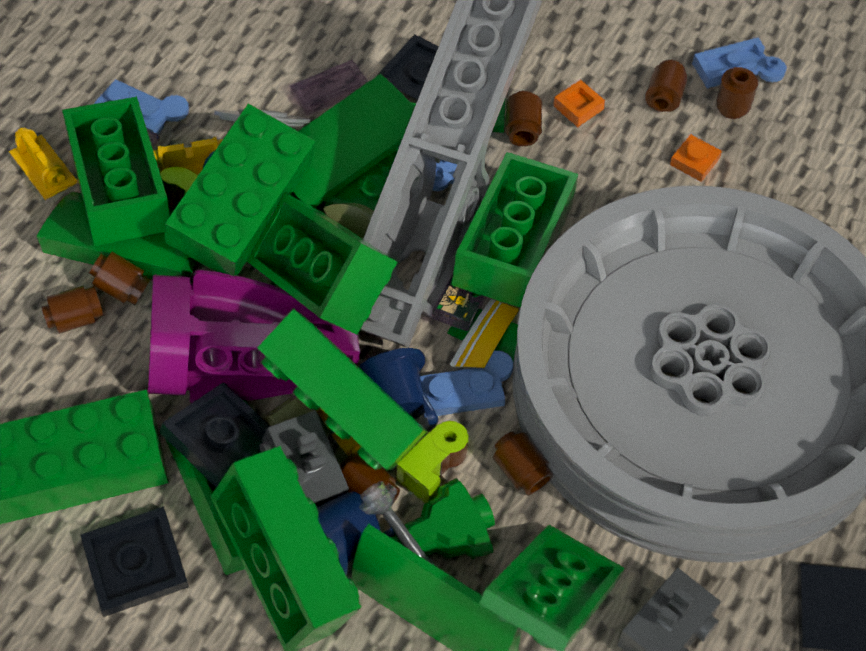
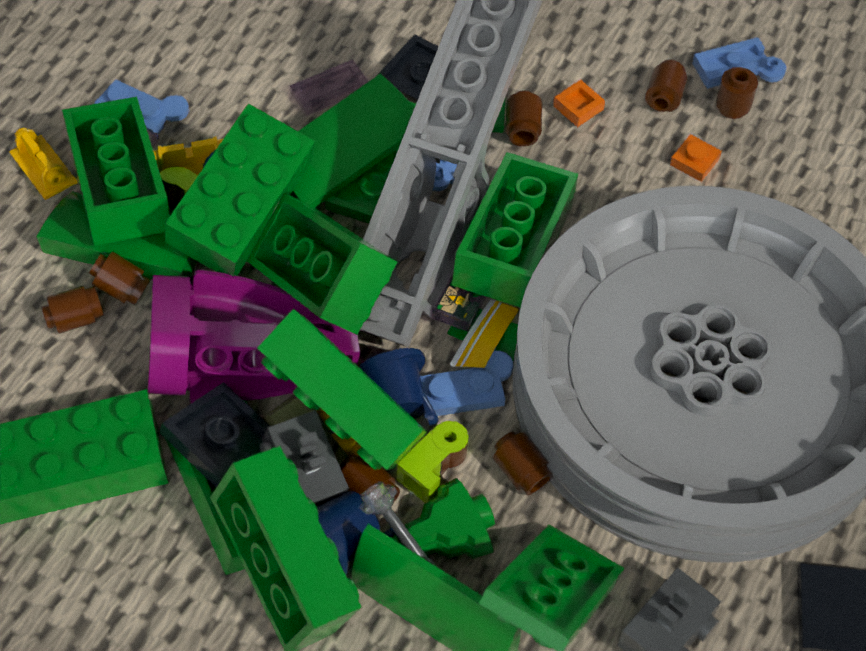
black tile [80,506,189,617] -> none
light grey piece [214,109,310,127] -> none
olive brick [324,203,374,239] -> none

